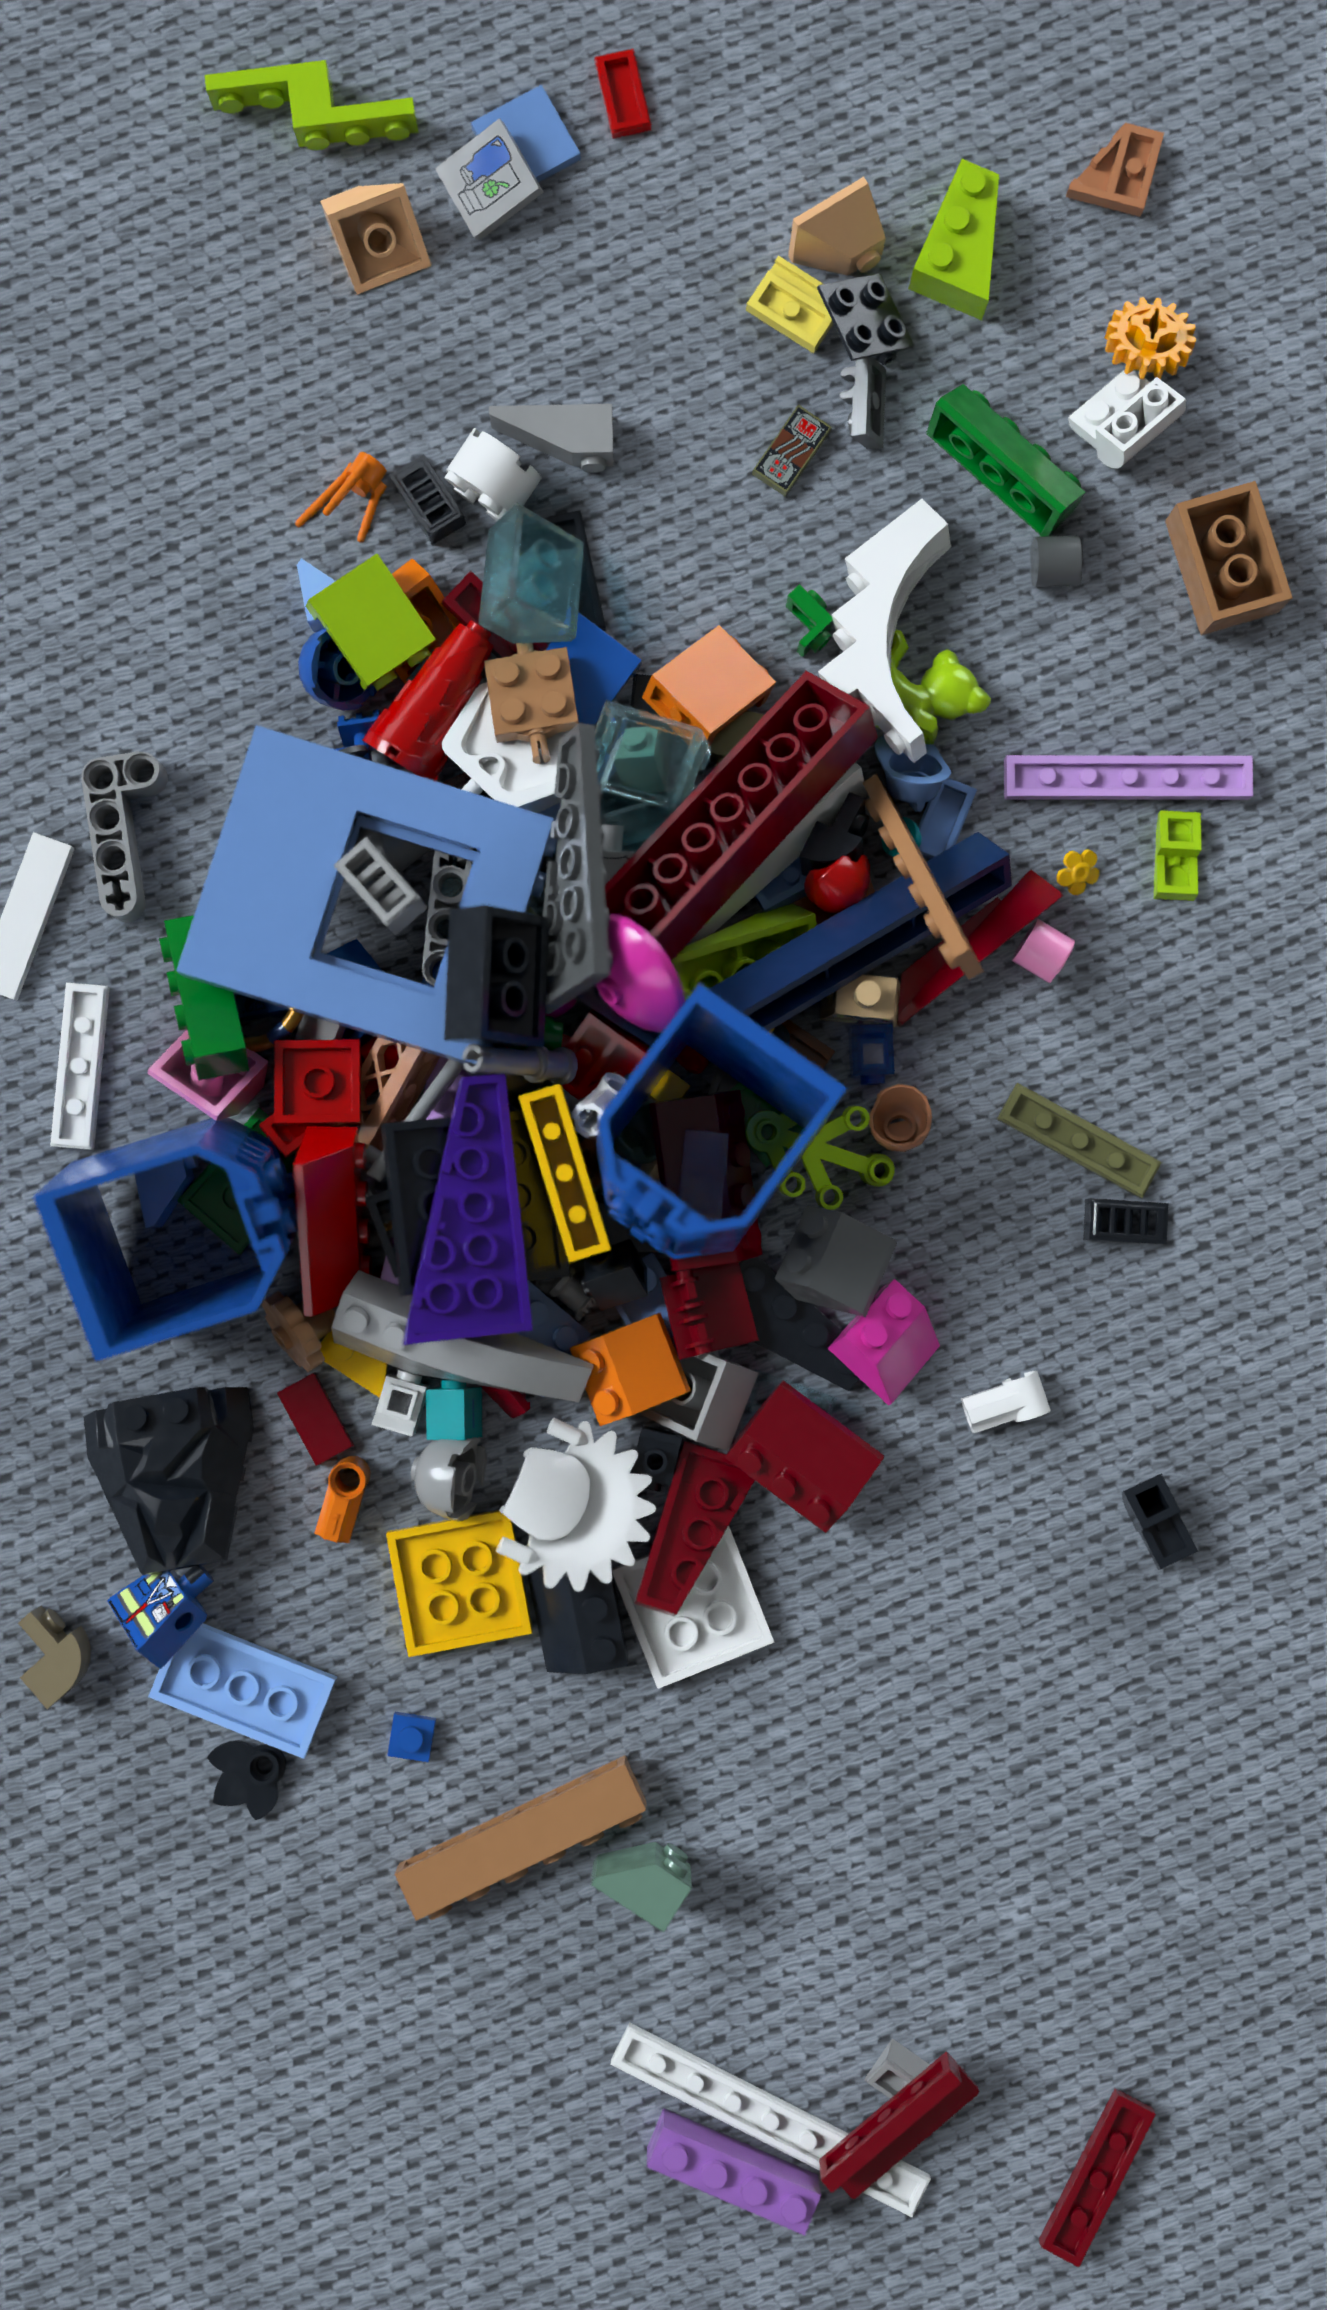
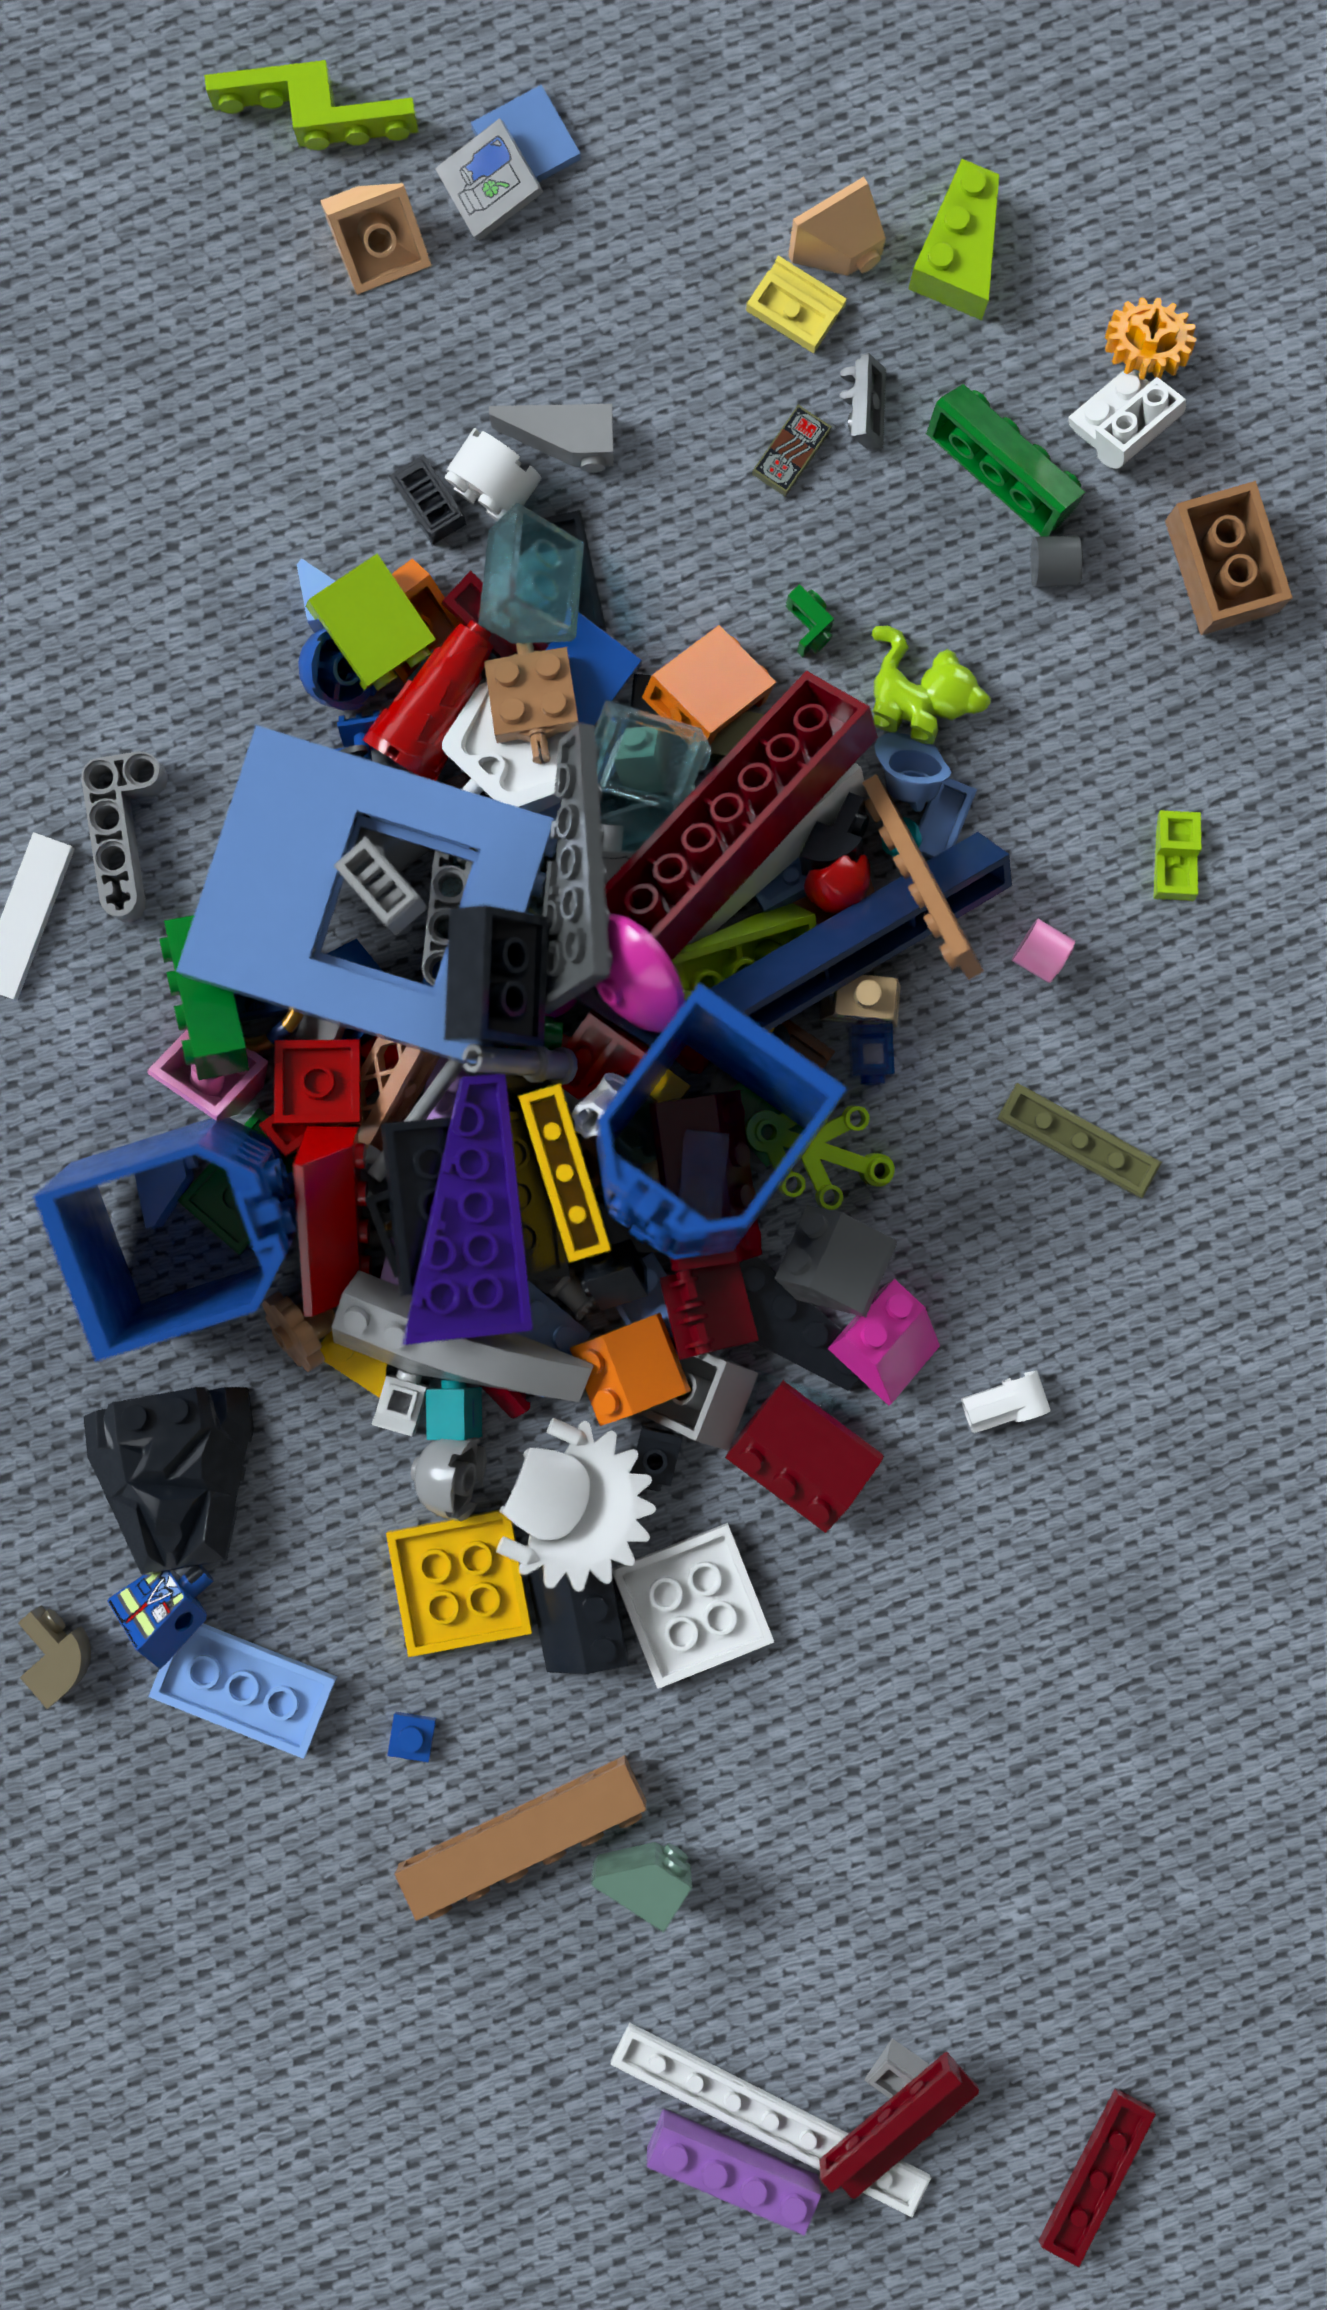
white tile [50,983,110,1150] -> none
black plate [207,1740,286,1820] -> none
dark red tile [277,1372,354,1466] -> none
orange plant [295,452,387,543] -> none
orange piece [314,1456,371,1543] -> none
red tile [594,48,652,139] -> none
dark red wing [634,1441,755,1617] -> none
black hinge [817,274,915,365] -> none
white arch [818,499,951,763] -> none
nougat hair [869,1084,932,1152] -> none
dark red wedge [897,870,1063,1027] -> none
lavender plate [1004,755,1253,800] -> none
yellow plant [1056,849,1100,895] -> none
nougat wing [1066,122,1164,217] -> none
black slope [1083,1198,1169,1244] -> none
black brick [1122,1474,1198,1570] -> none

